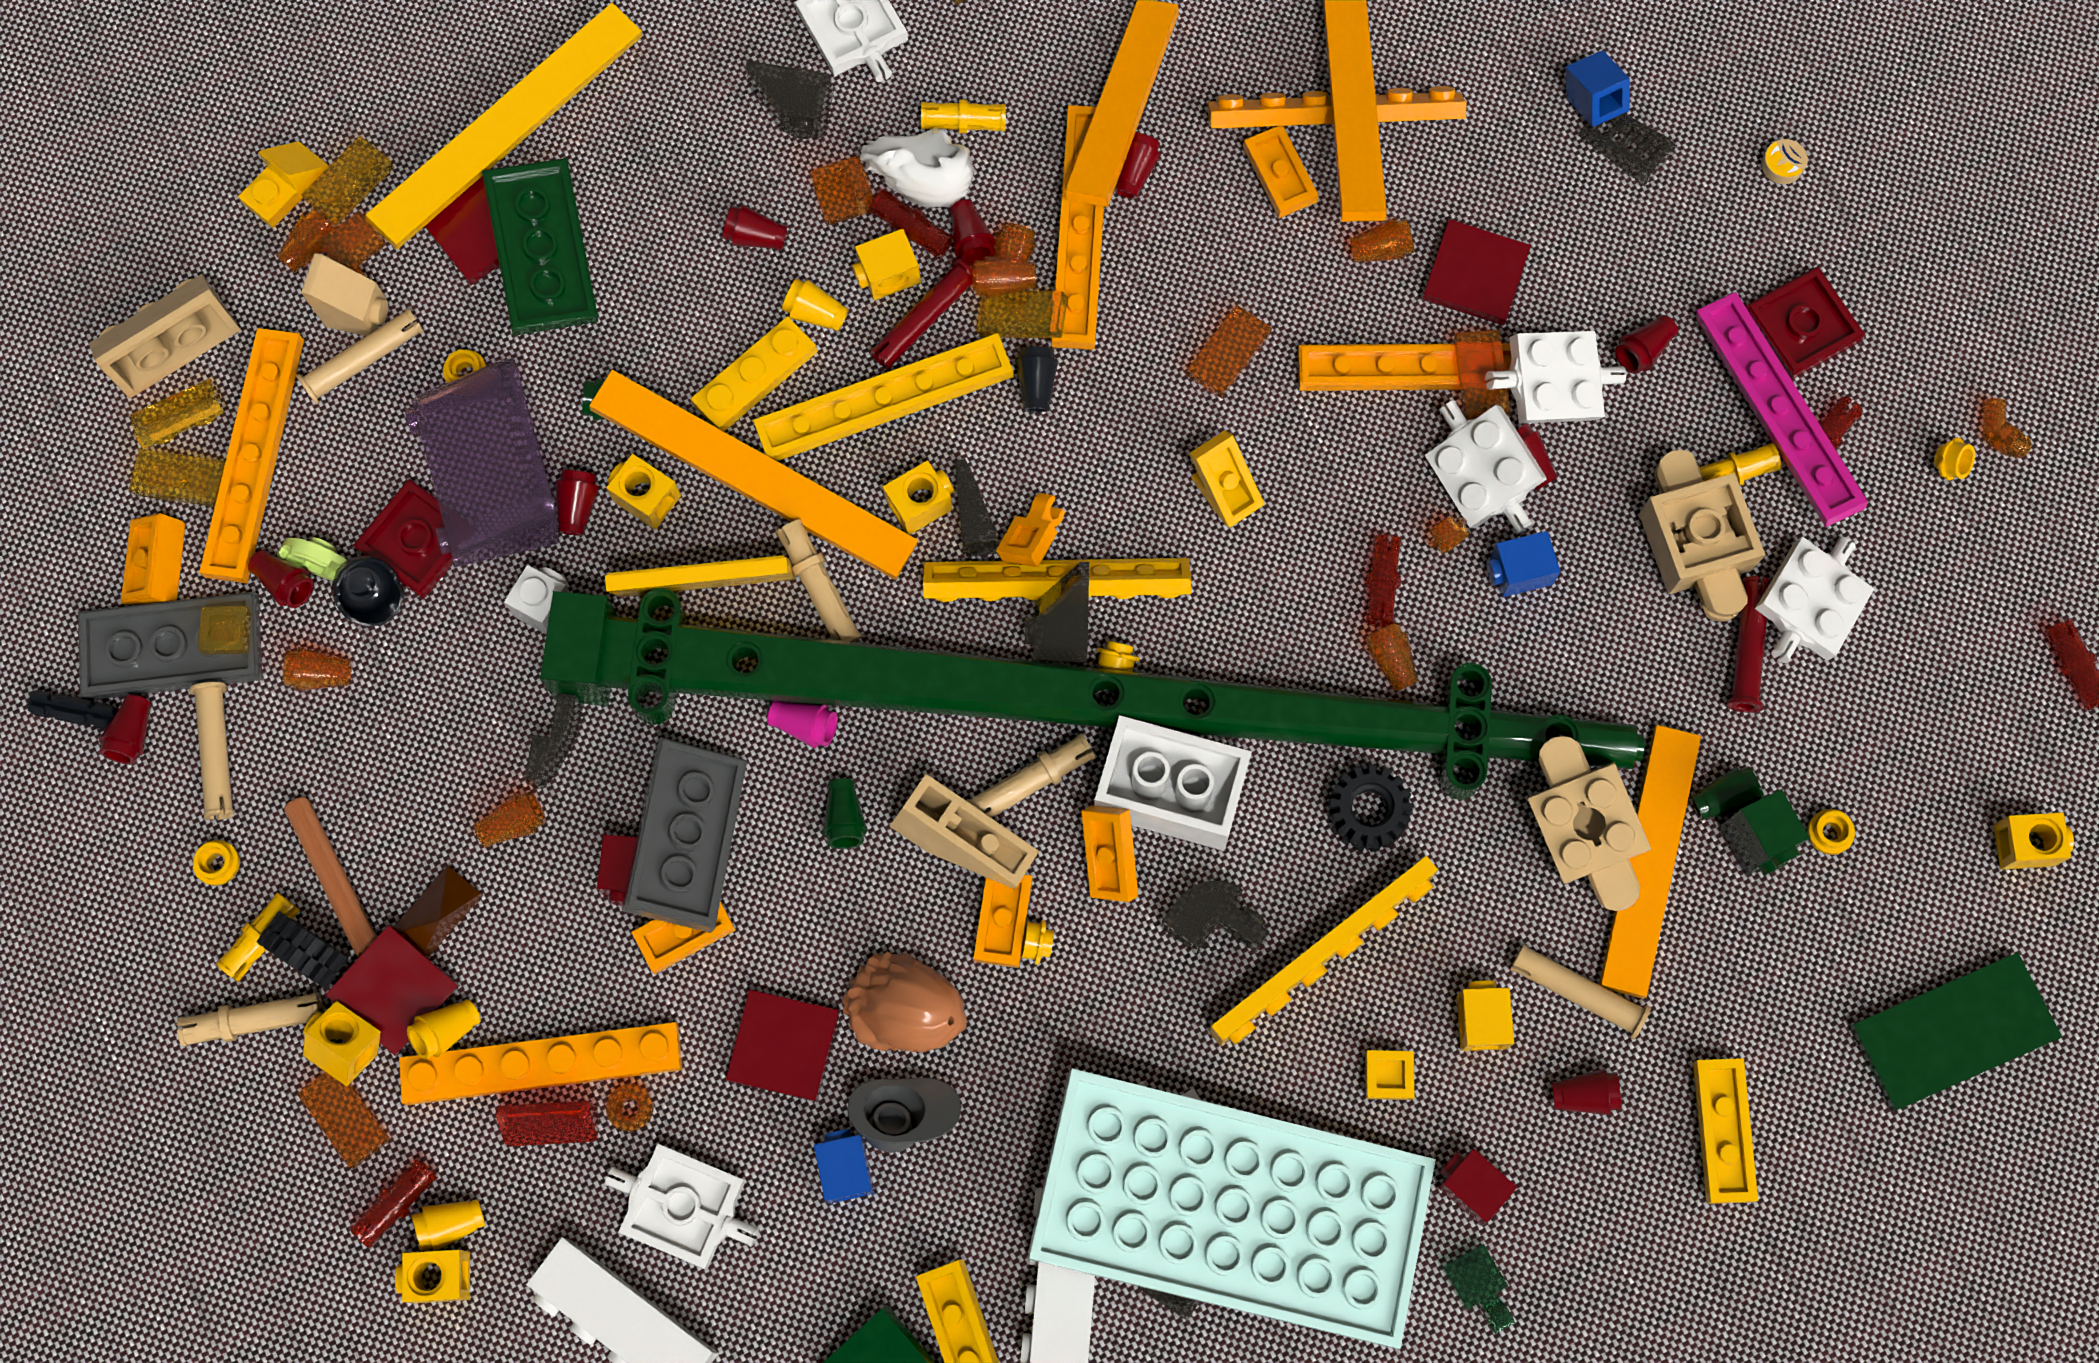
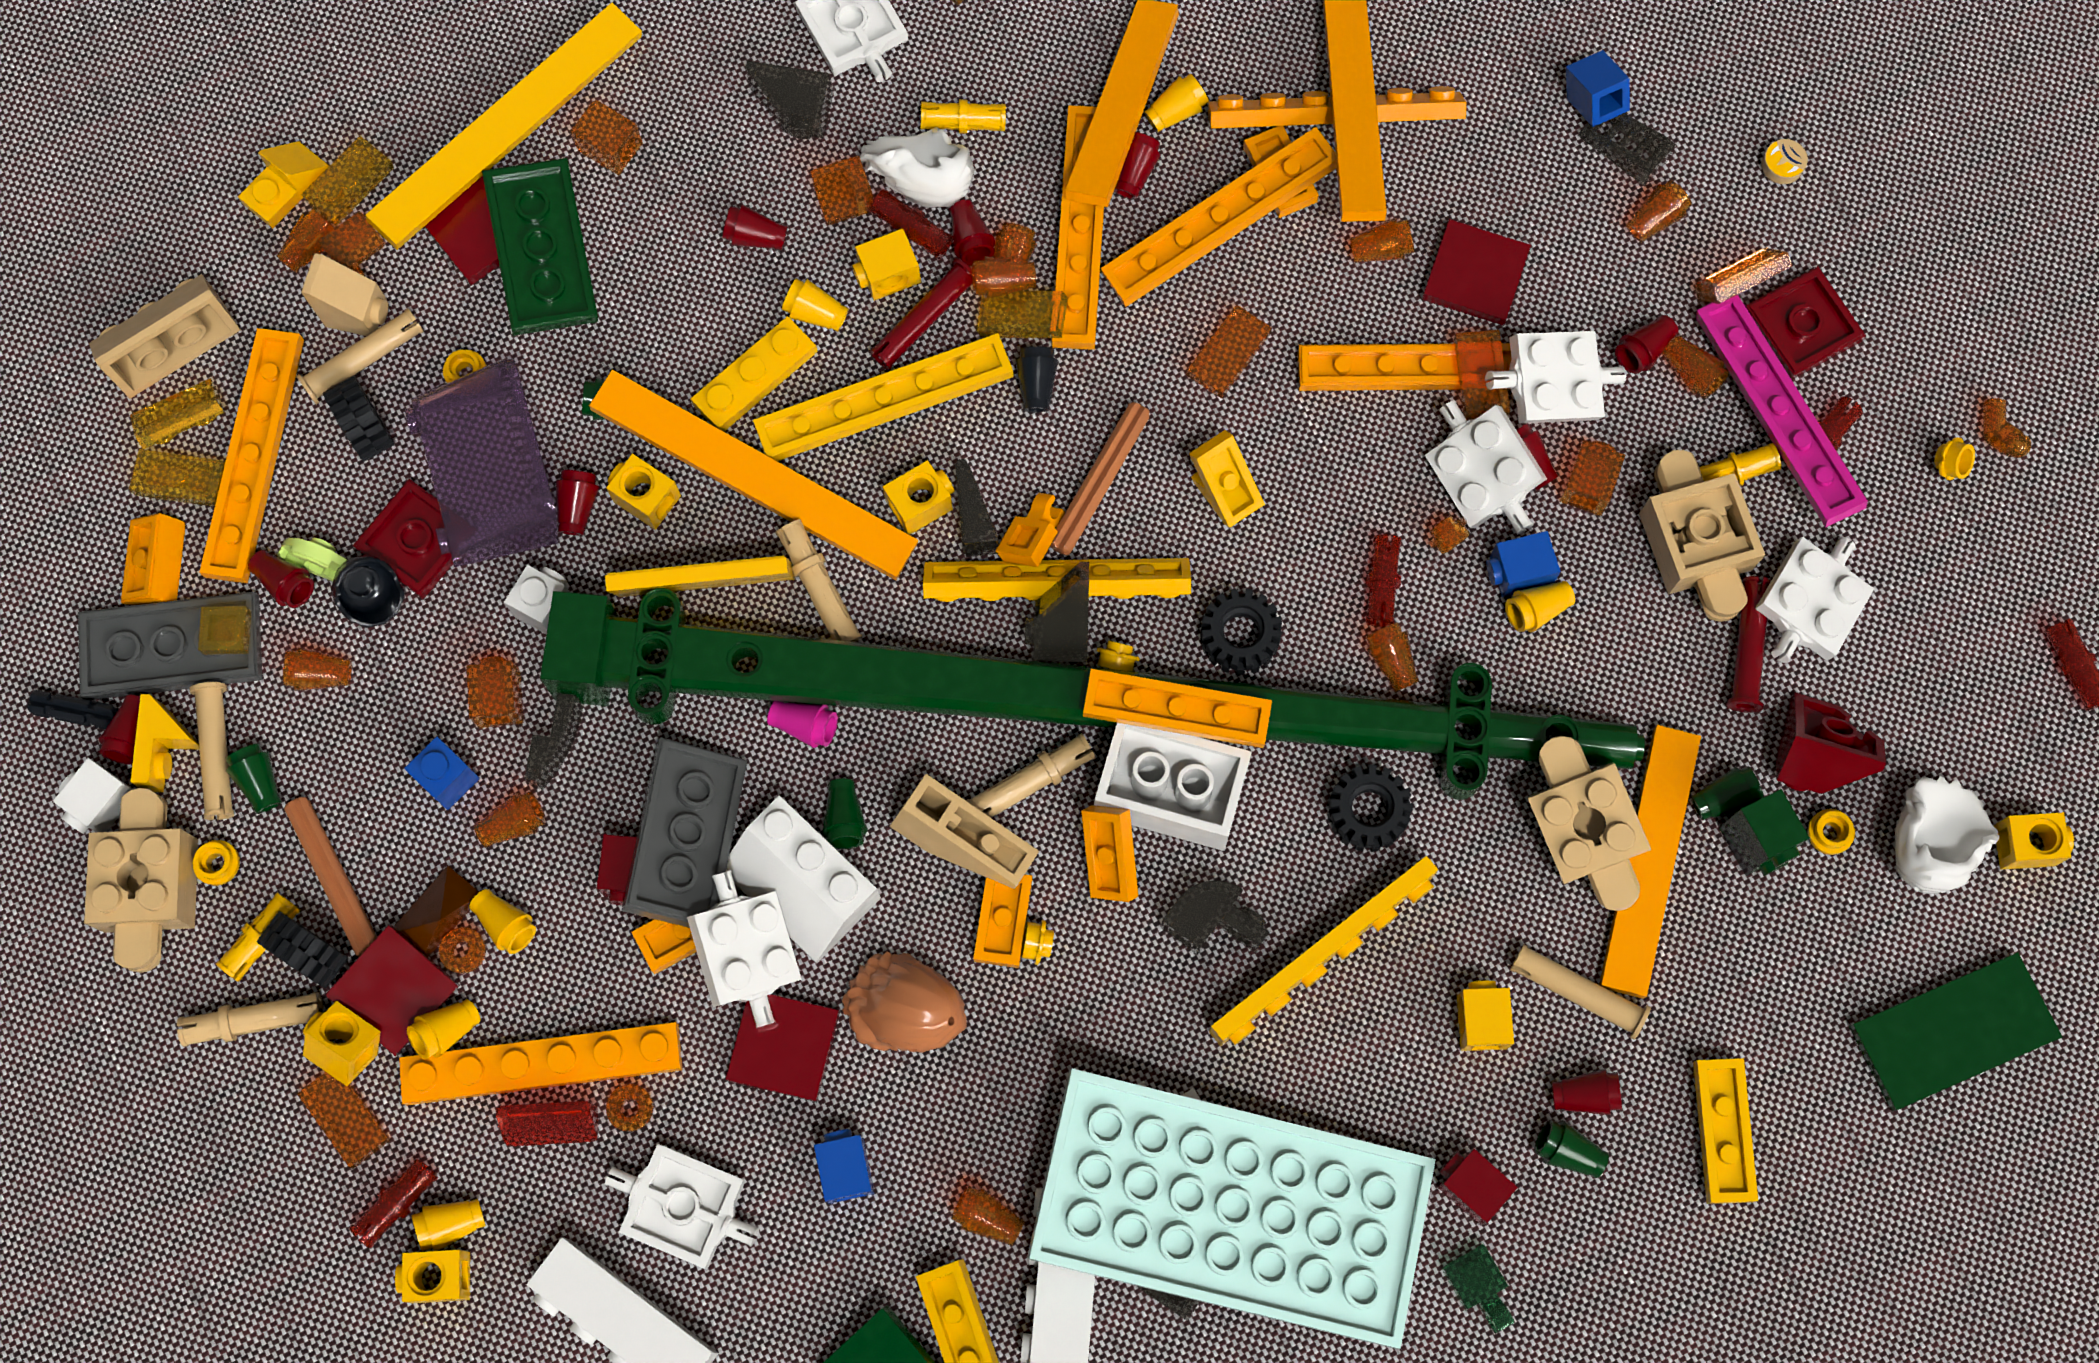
dark grey piece [847,1078,962,1153] -> none
yellow plate [1365,1050,1415,1100] -> none
none -> white brick [53,758,133,834]
none -> tan brick [84,788,198,973]
none -> yellow slope [130,694,199,792]
none -> dark green cone [225,743,282,814]
none -> black tyre [322,376,395,462]
none -> blue brick [404,737,480,810]
none -> clear orange plate [439,927,486,974]
none -> clear orange brick [466,656,524,729]
none -> yellow cone [469,889,536,954]
none -> clear orange panel [570,100,643,176]
none -> white plate [687,870,802,1028]
none -> white slope [726,796,881,963]
none -> clear orange cone [951,1185,1025,1246]
none -> nougat axle [1050,402,1150,556]
none -> light orange plate [1083,669,1272,748]
none -> light orange plate [1101,127,1337,307]
none -> yellow cone [1144,74,1209,133]
none -> black tyre [1200,588,1282,675]
none -> yellow cone [1505,581,1575,632]
none -> dark green cone [1534,1120,1609,1178]
none -> clear orange brick [1559,440,1626,516]
none -> clear orange cone [1626,180,1692,243]
none -> clear orange cone [1663,336,1729,398]
none -> clear orange tile [1693,248,1793,304]
none -> dark red slope [1776,692,1886,794]
none -> white piece [1895,776,1999,894]

